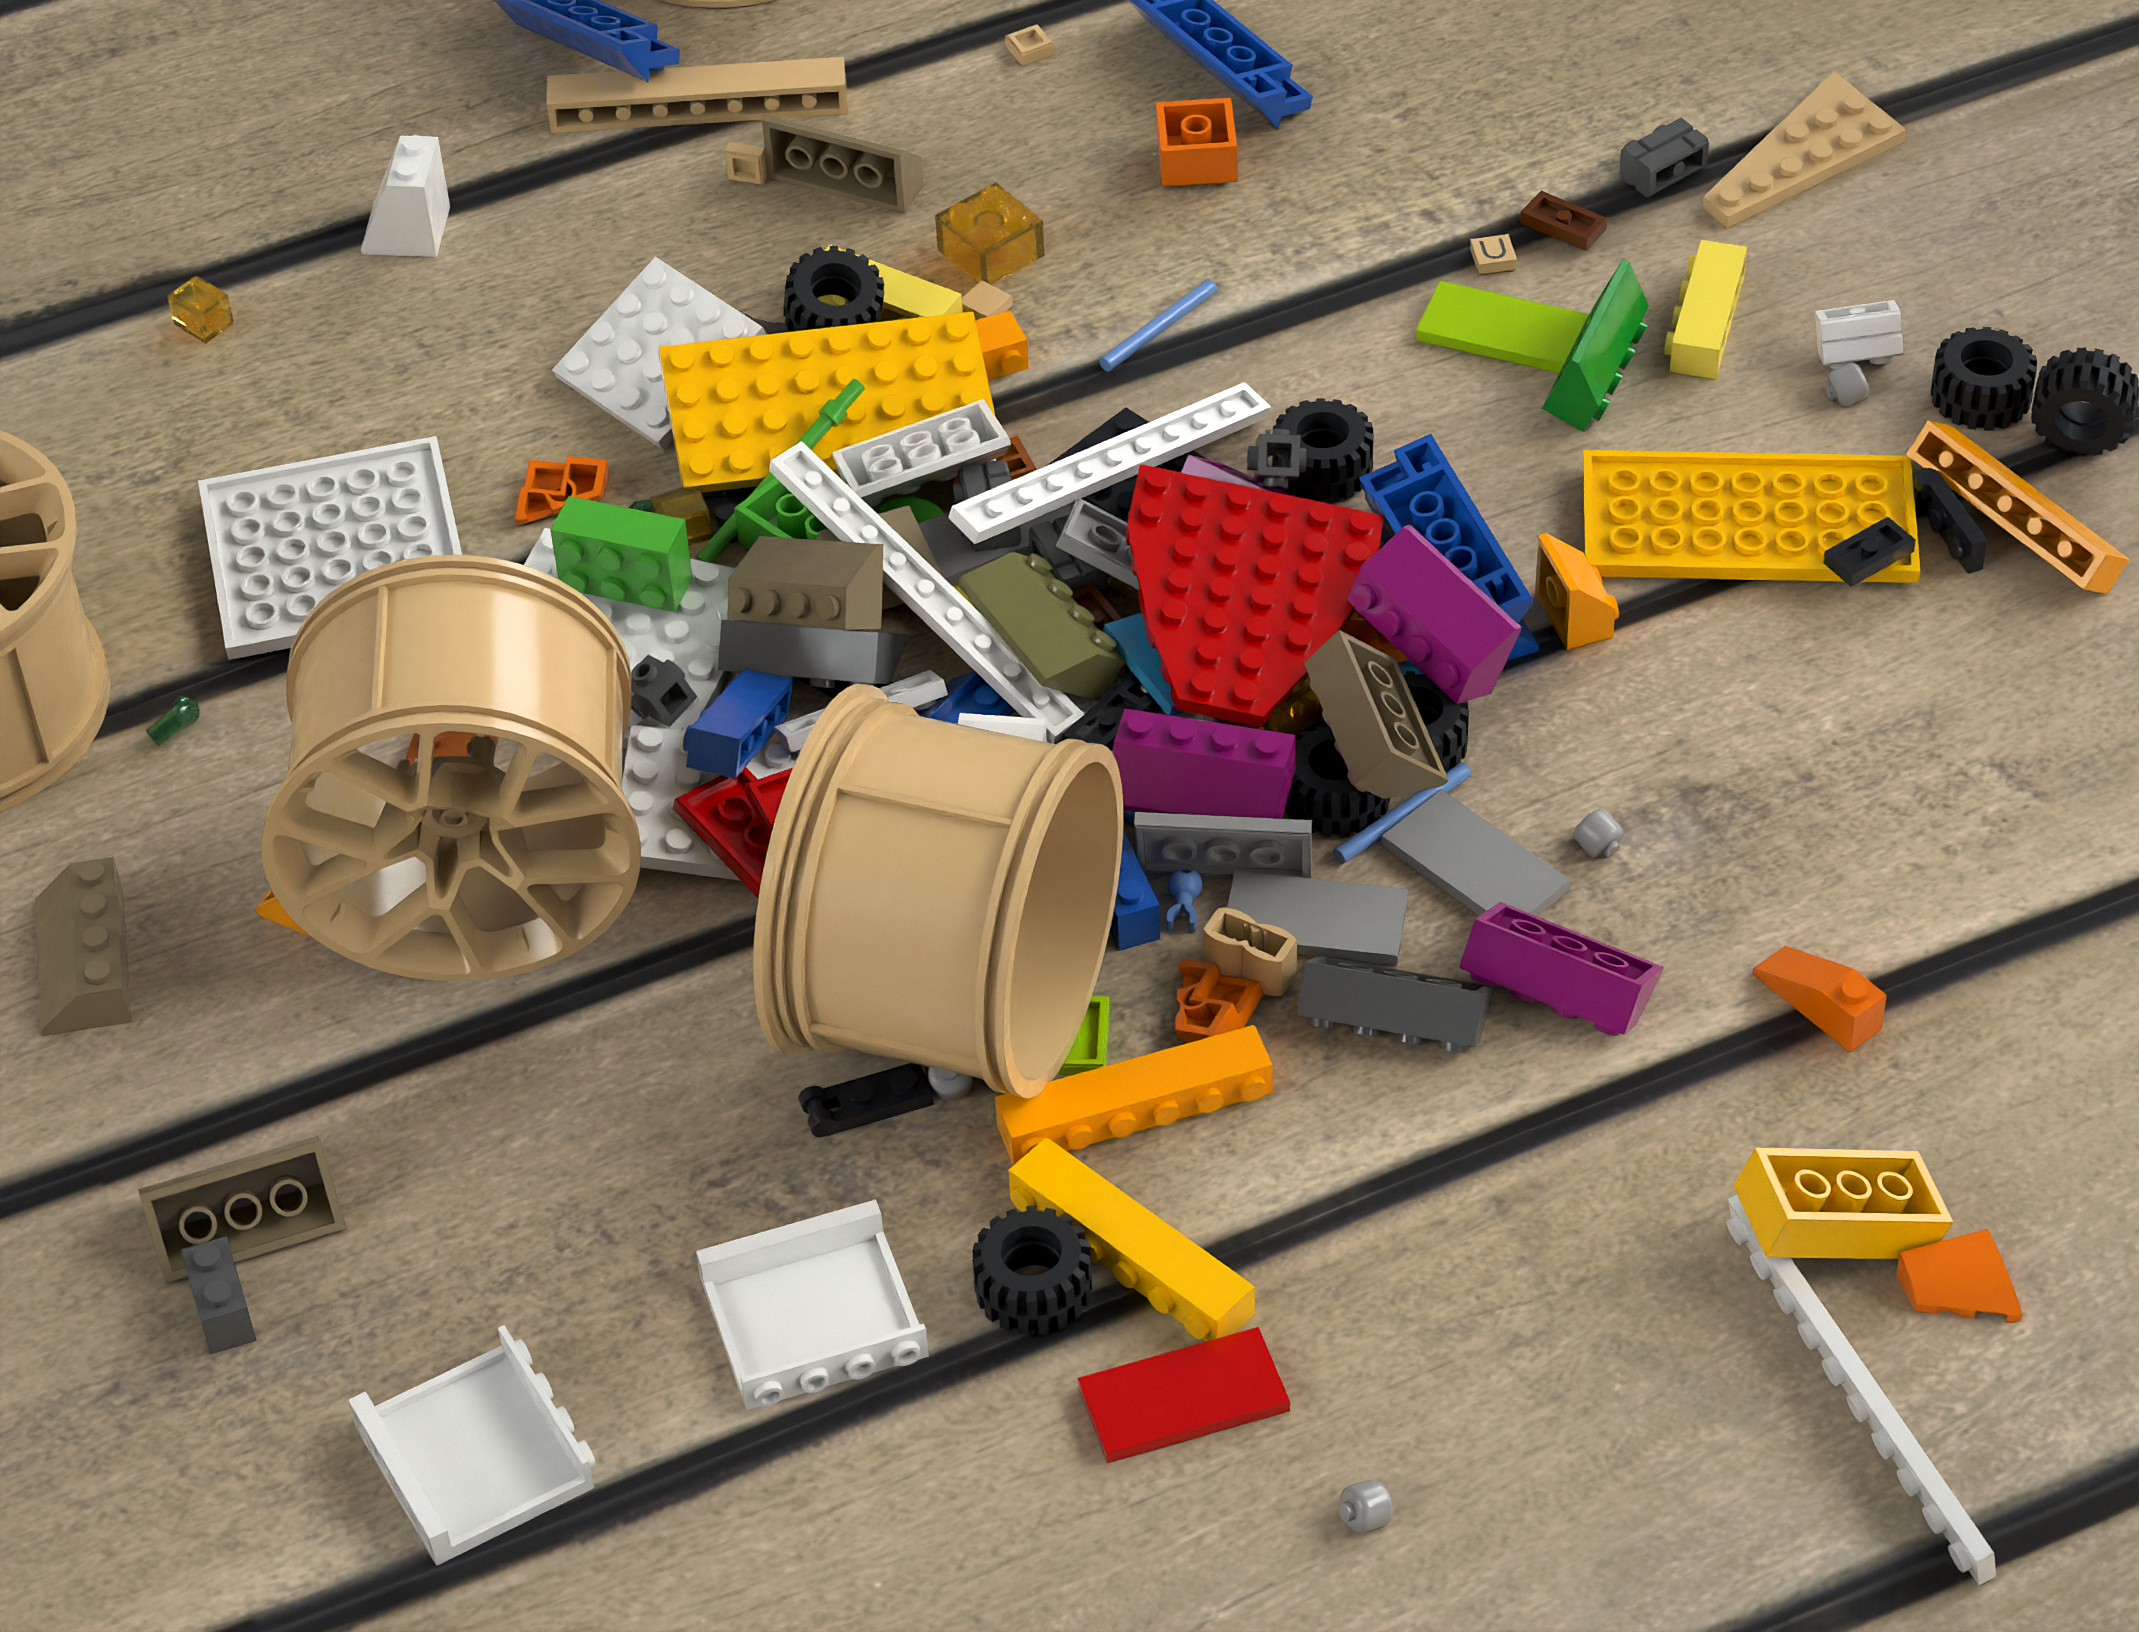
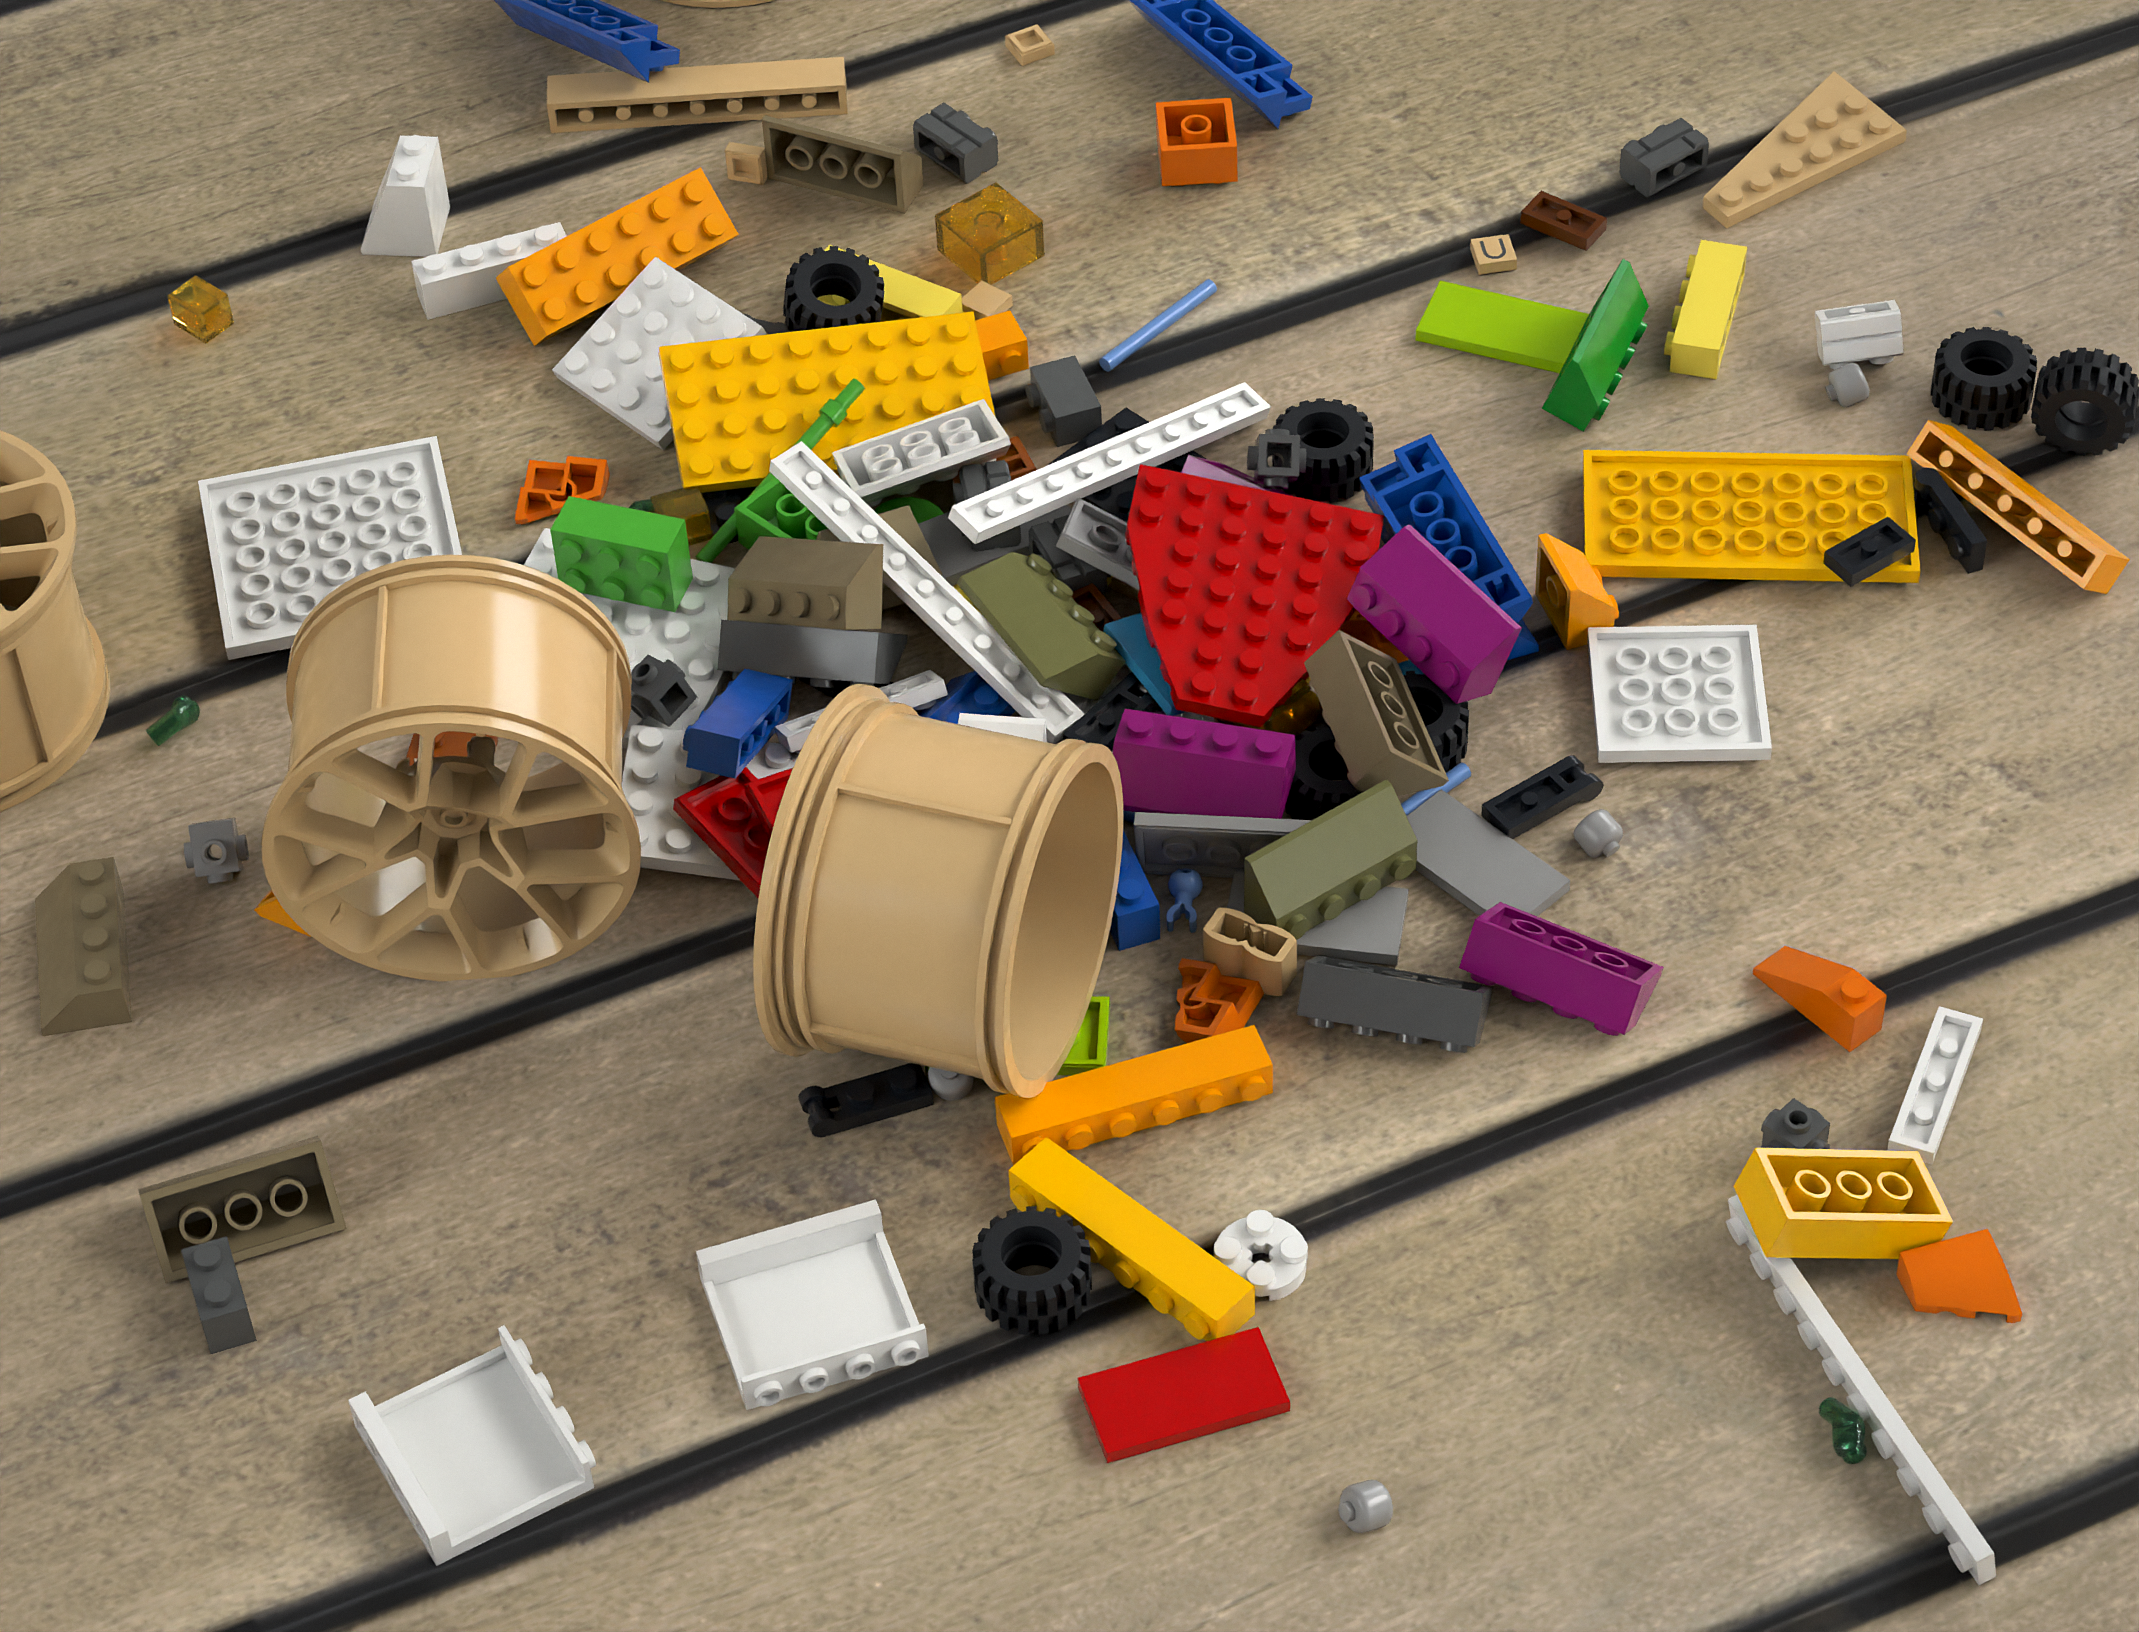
none -> light grey brick [184,817,249,883]
none -> white brick [411,222,566,320]
none -> light orange brick [496,167,739,346]
none -> dark grey brick [913,102,999,184]
none -> dark grey brick [1026,355,1102,447]
none -> white plate [1214,1210,1308,1301]
none -> olive slope [1244,779,1418,940]
none -> black plate [1481,755,1604,839]
none -> white plate [1587,625,1772,763]
none -> dark grey brick [1761,1098,1830,1149]
none -> clear green arm [1819,1397,1867,1464]
none -> white plate [1887,1006,1983,1165]

